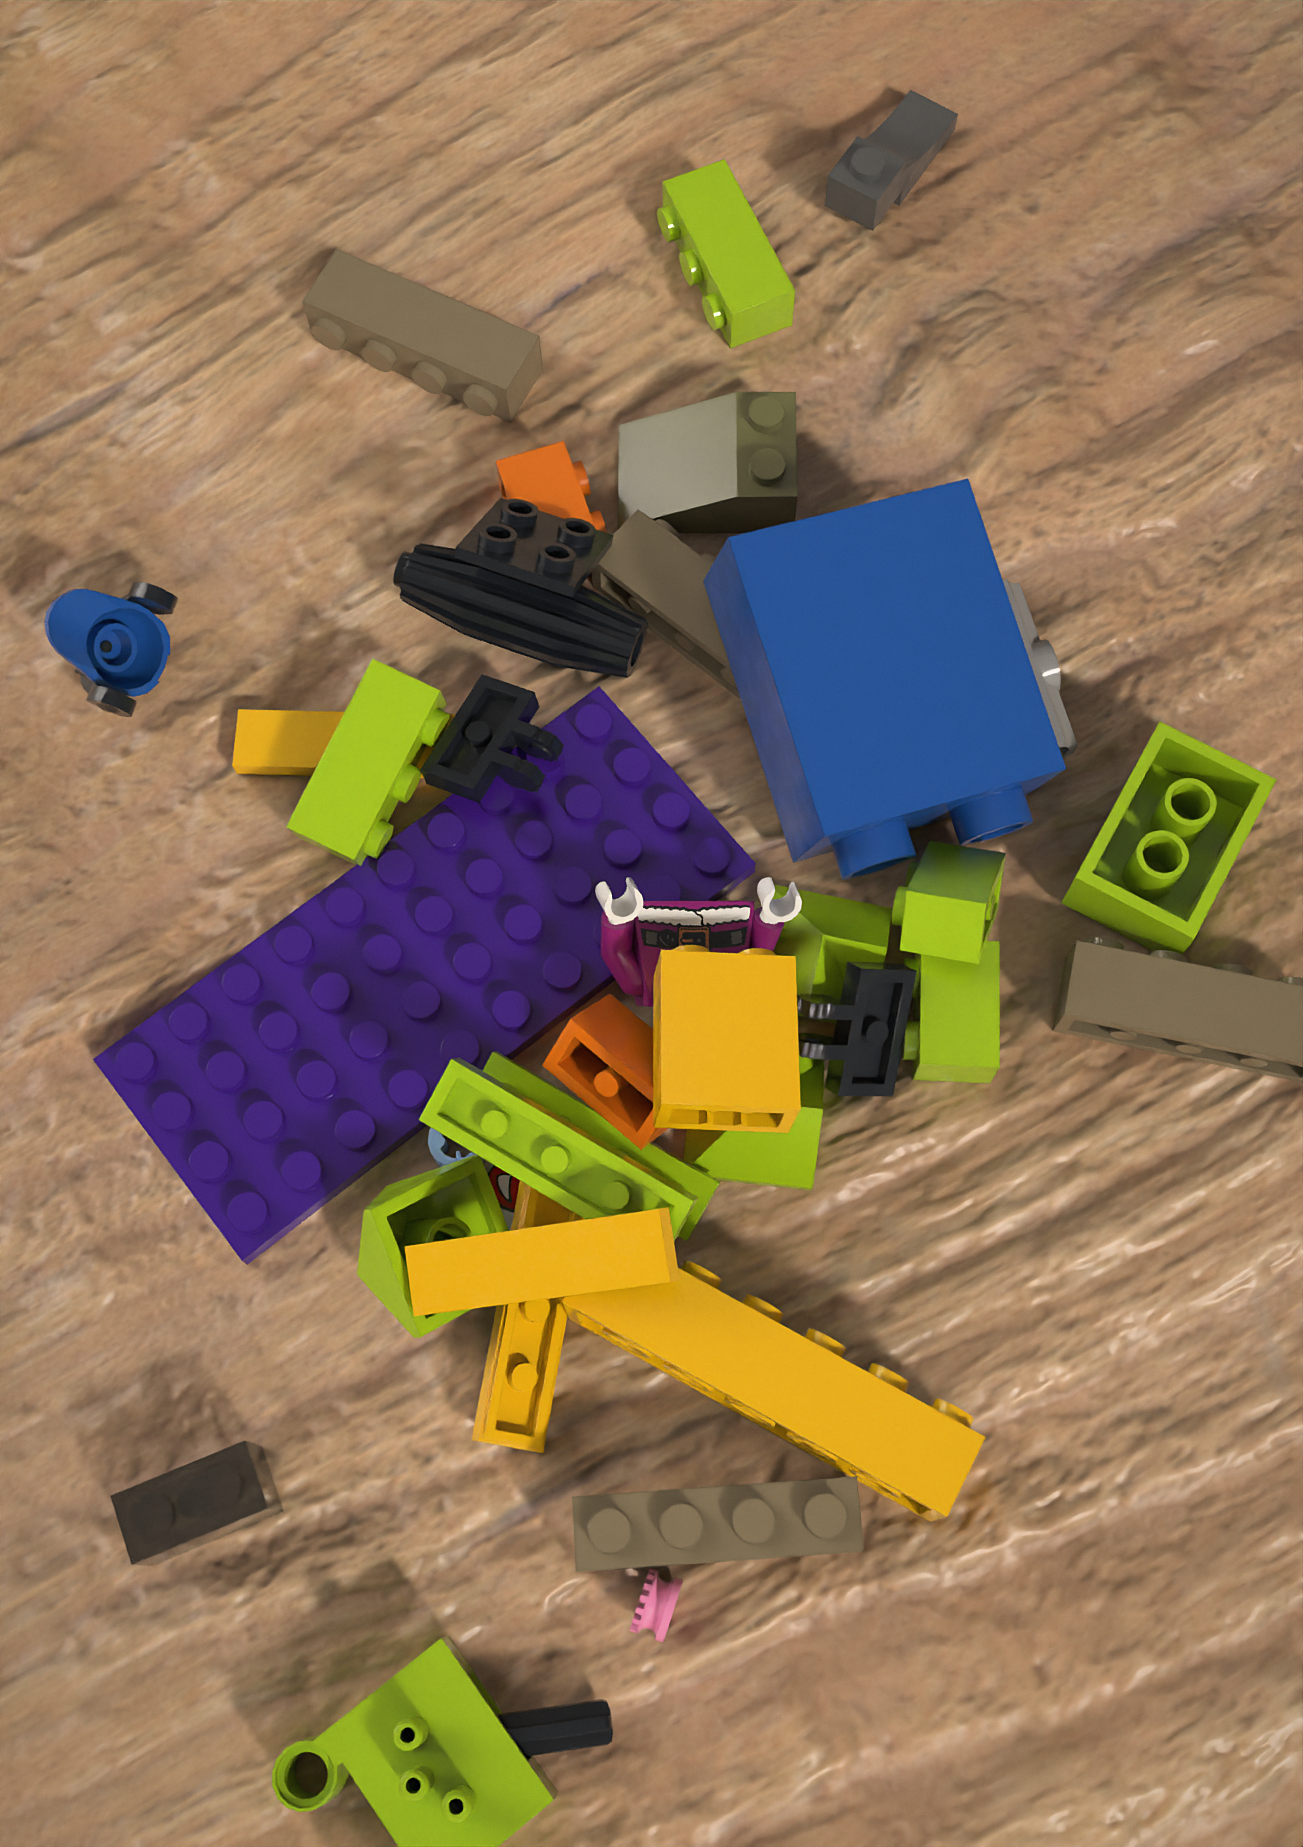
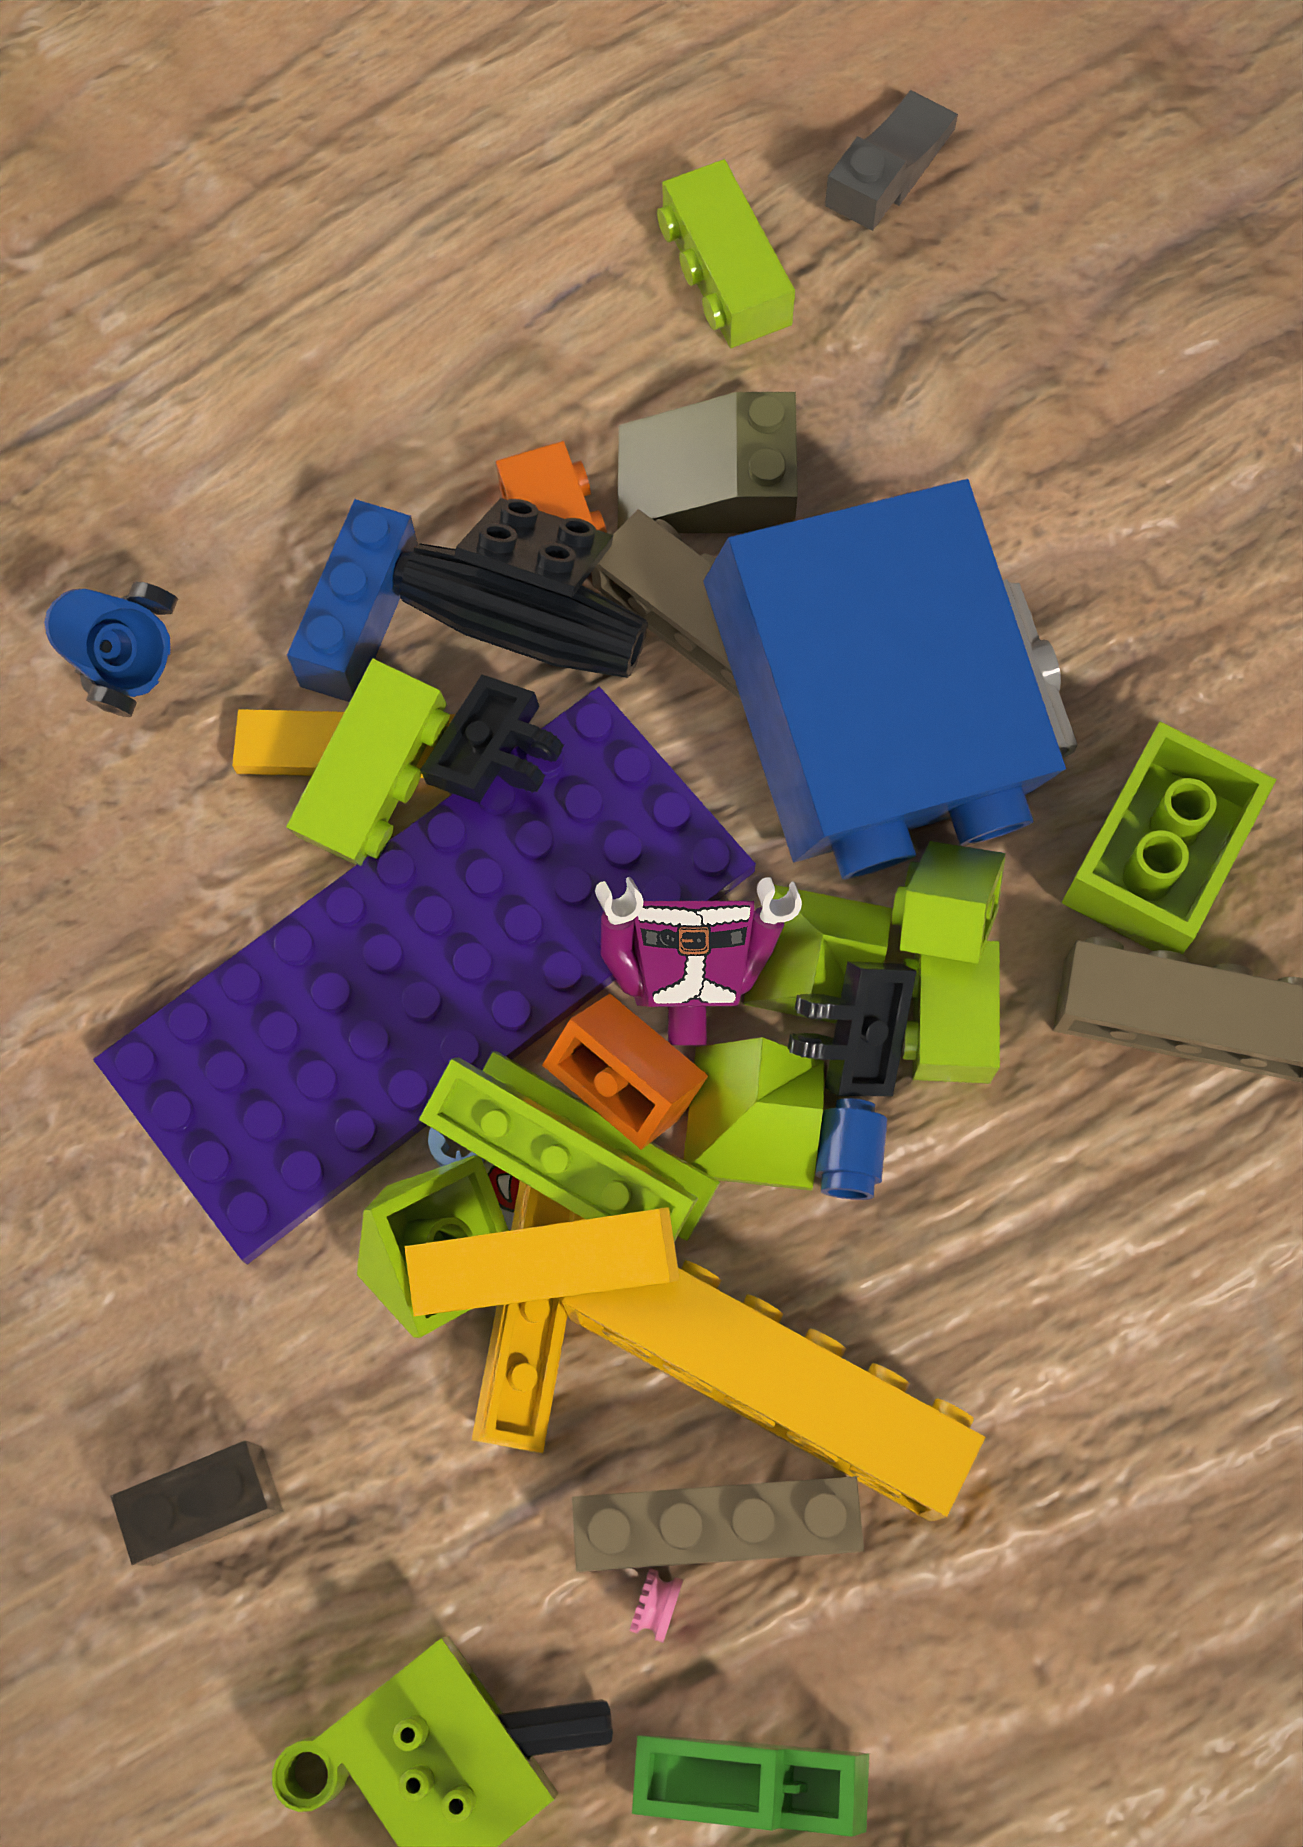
dark tan brick [302,249,543,423] -> none
yellow brick [653,945,801,1133] -> none
none -> blue brick [287,499,418,702]
none -> bright green slope [632,1735,869,1837]
none -> blue brick [816,1098,888,1200]

